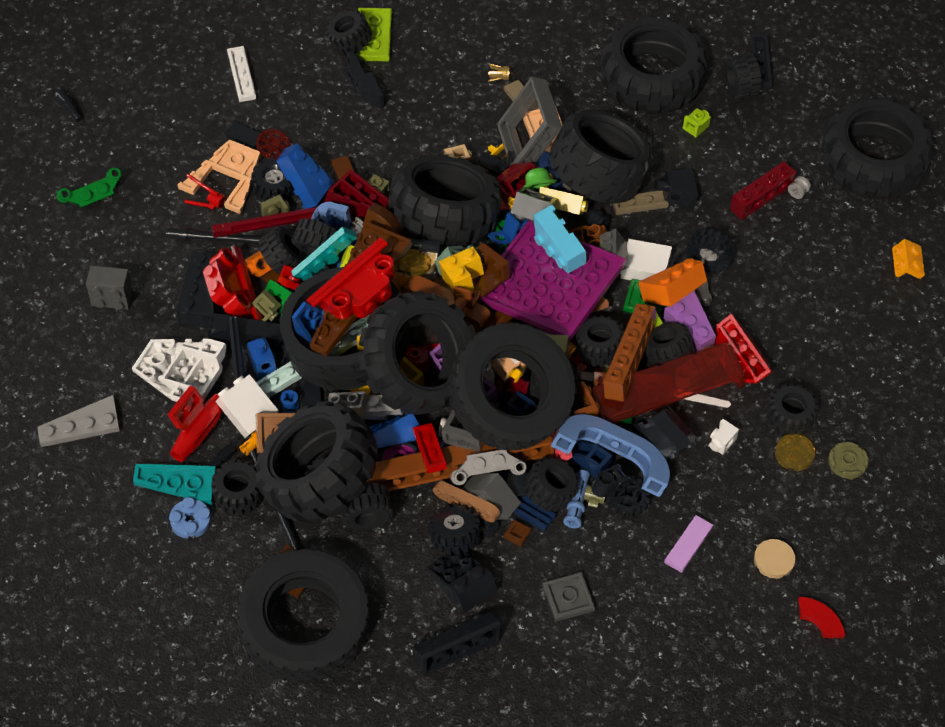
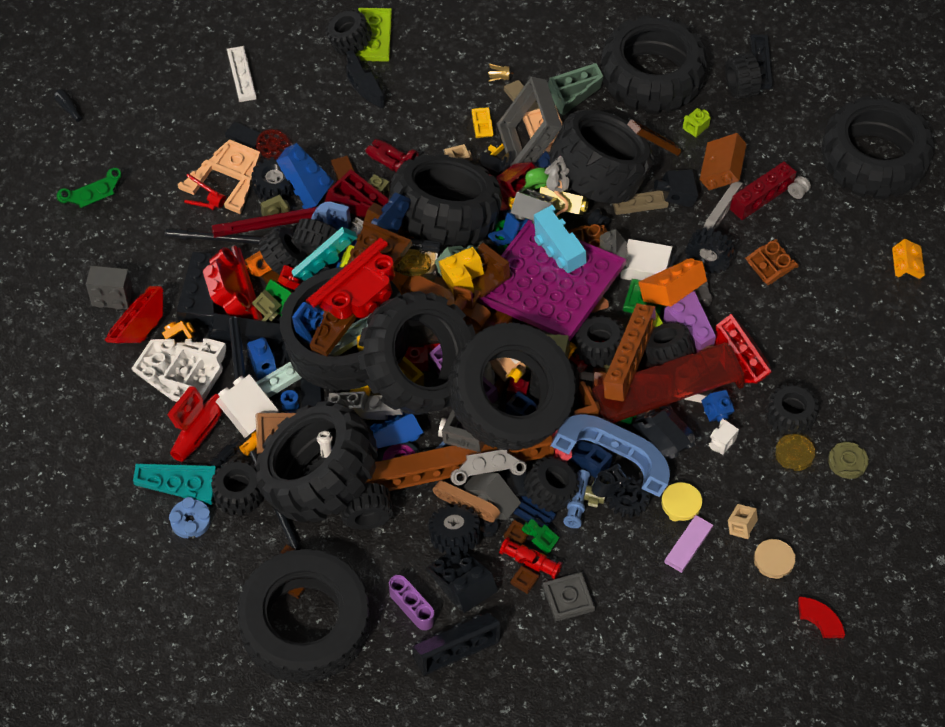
light grey wing [37,395,120,447] -> none
red plate [412,423,447,474] -> none
none -> red wedge [105,286,163,343]
none -> light orange bracket [162,321,195,340]
none -> white pin [317,431,333,458]
none -> dark red piece [365,139,419,172]
none -> dark blue wing [371,192,411,234]
none -> medium lavender beam [389,575,434,630]
none -> yellow slope [472,107,493,138]
none -> red piece [499,537,563,579]
none -> reddish brown tile [510,566,539,594]
none -> green plate [521,519,559,554]
none -> light grey animal [544,156,569,216]
none -> sand green wedge [548,63,604,117]
none -> reddish brown tile [627,120,681,156]
none -> light yellow tile [661,482,702,521]
none -> dark orange piece [699,133,746,190]
none -> blue brick [701,390,734,422]
none -> light grey beam [704,181,744,231]
none -> tan brick [728,504,758,539]
none -> dark orange slope [745,239,799,286]

